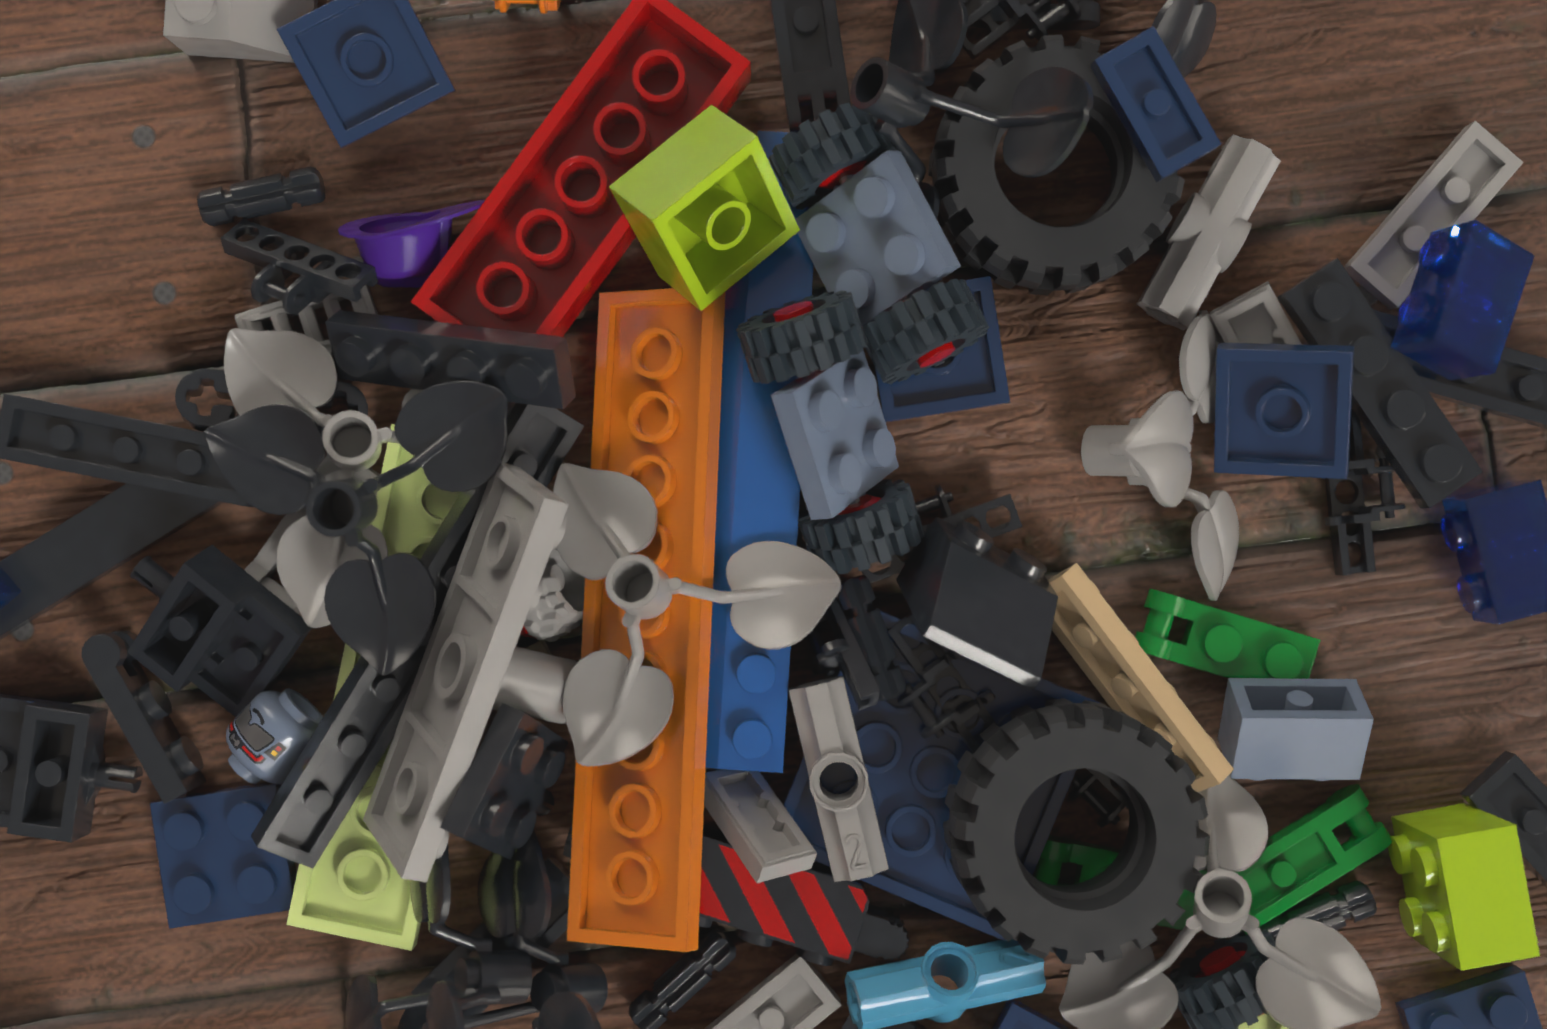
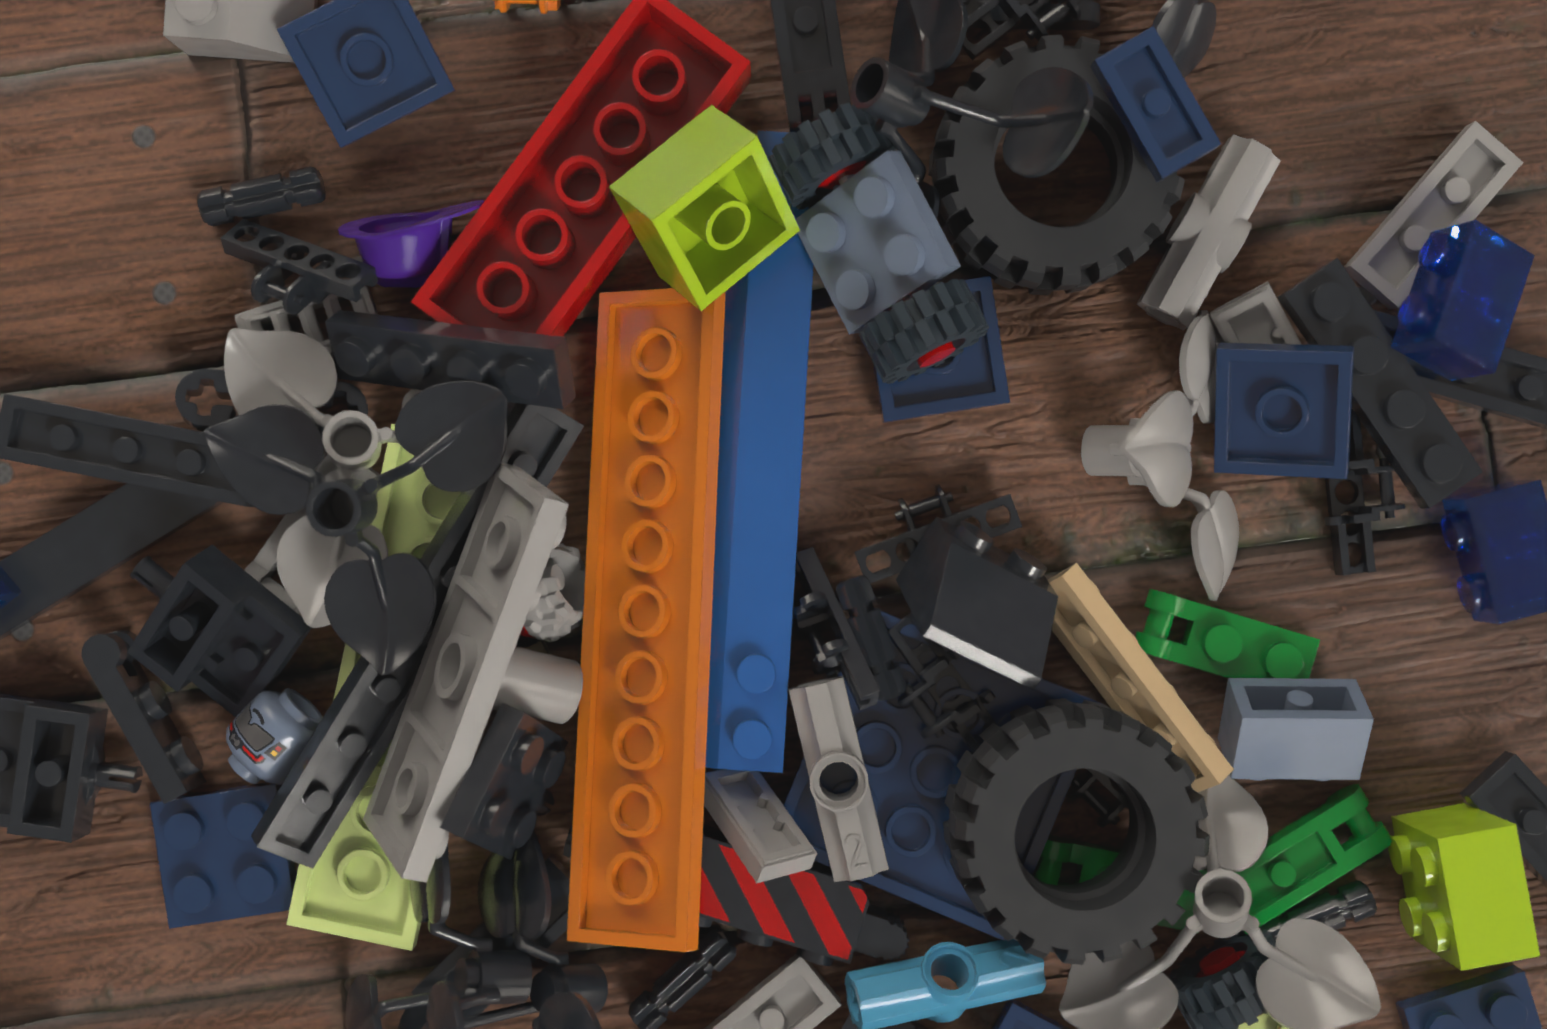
light grey plant [553,463,841,767] -> none
plate [736,291,924,574] -> none

